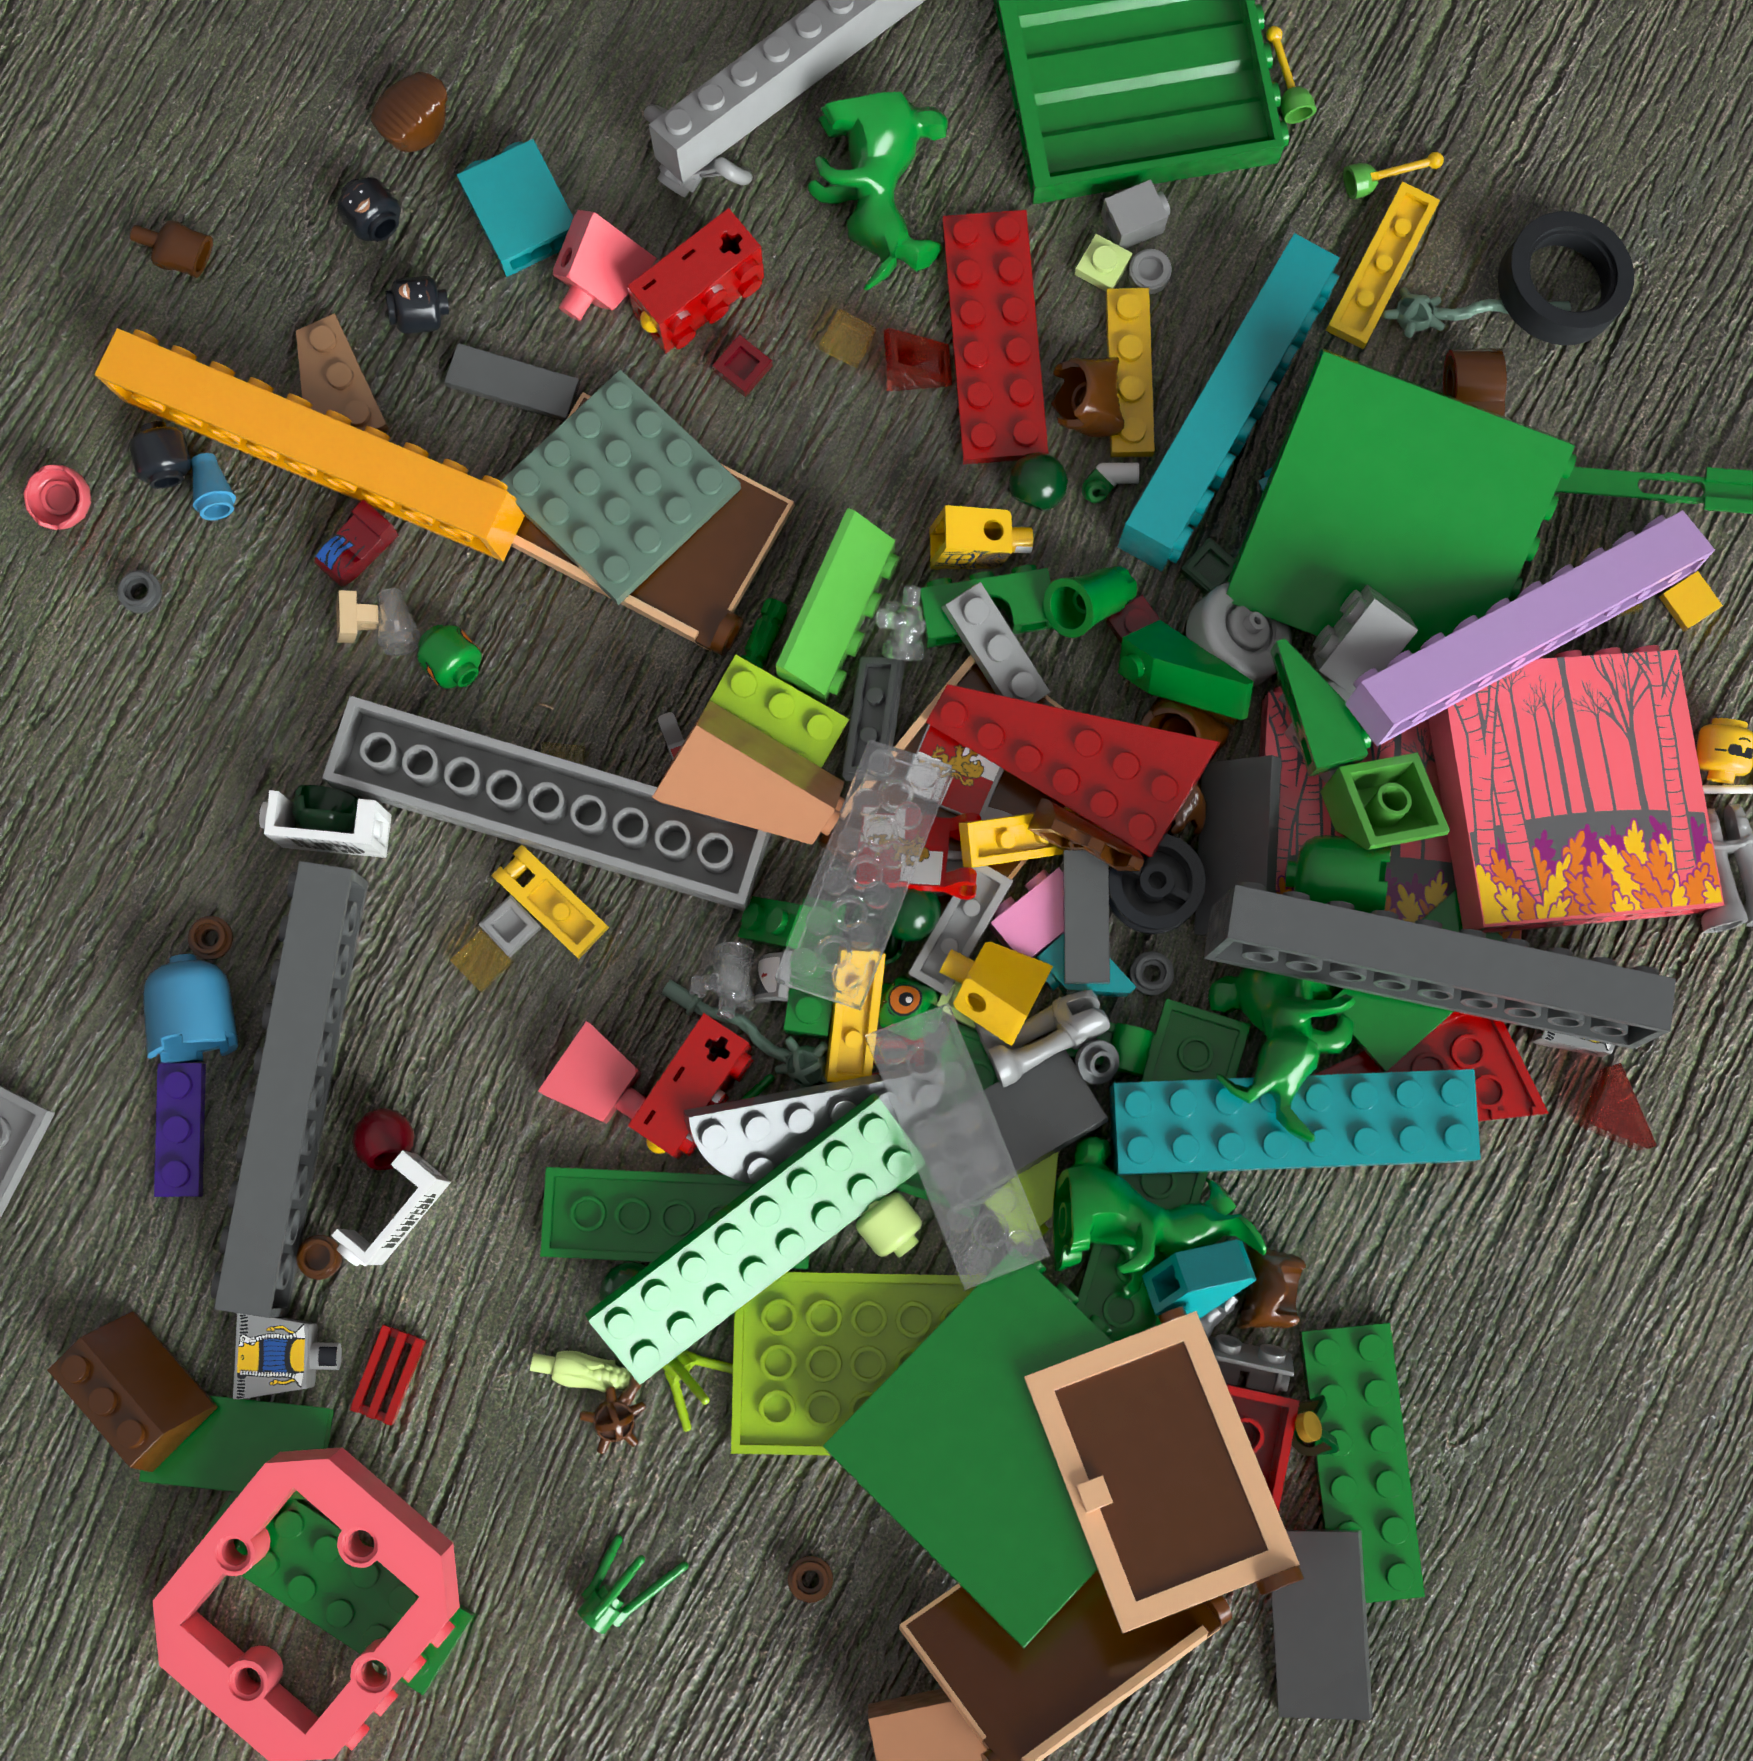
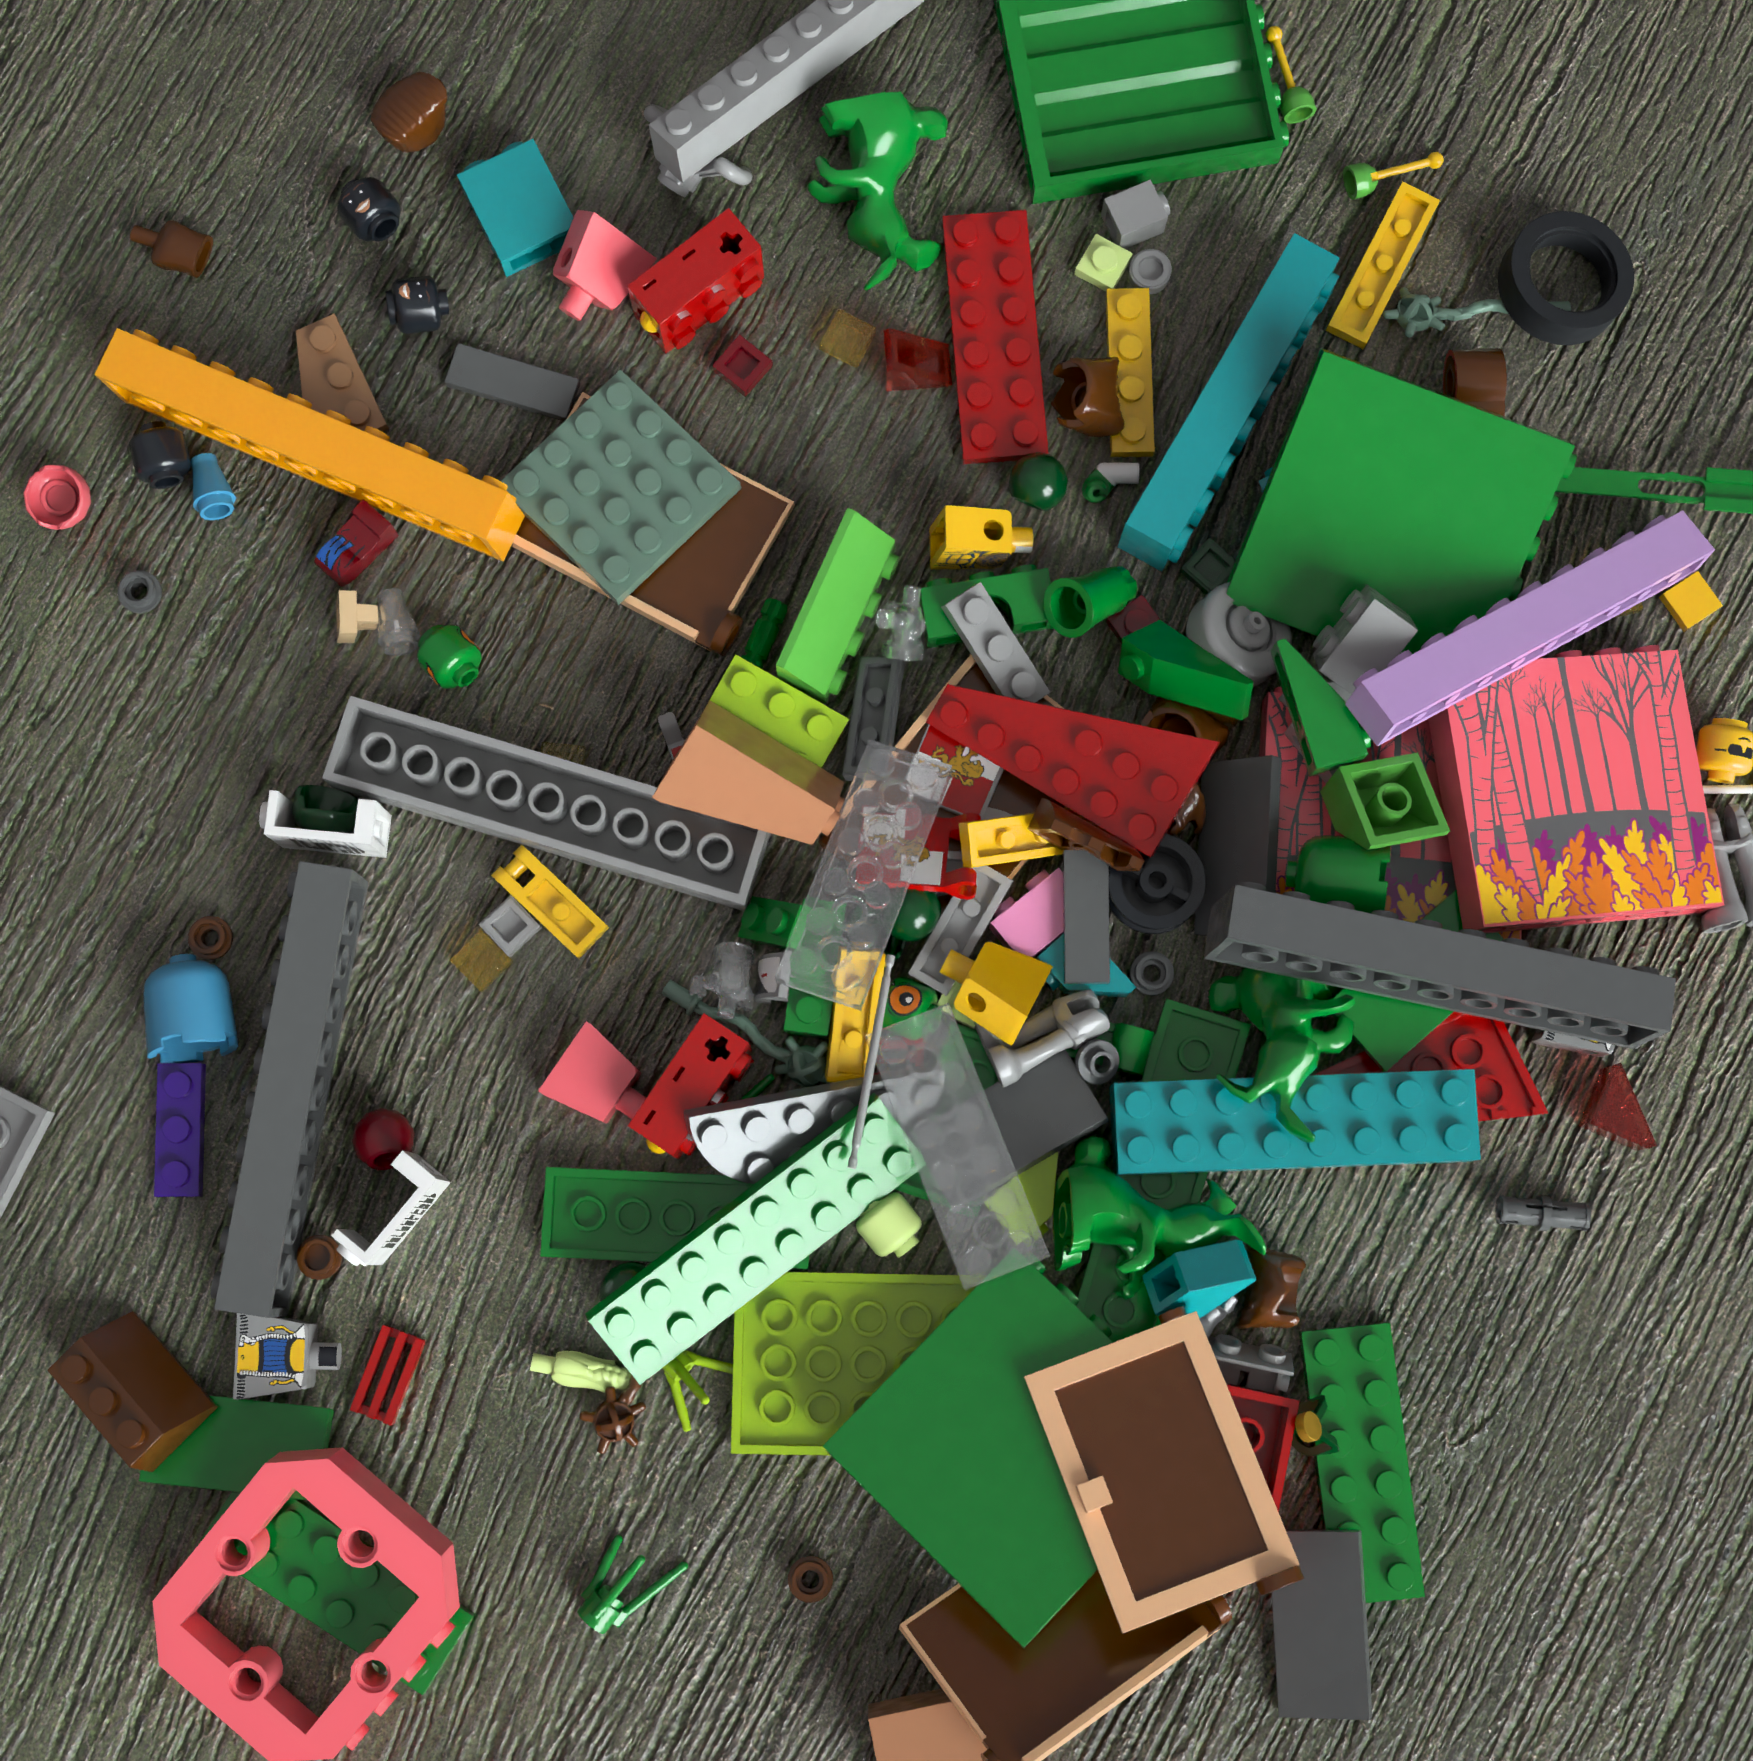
none -> light grey piece [847,954,895,1169]
none -> dark grey pin [1495,1195,1591,1231]

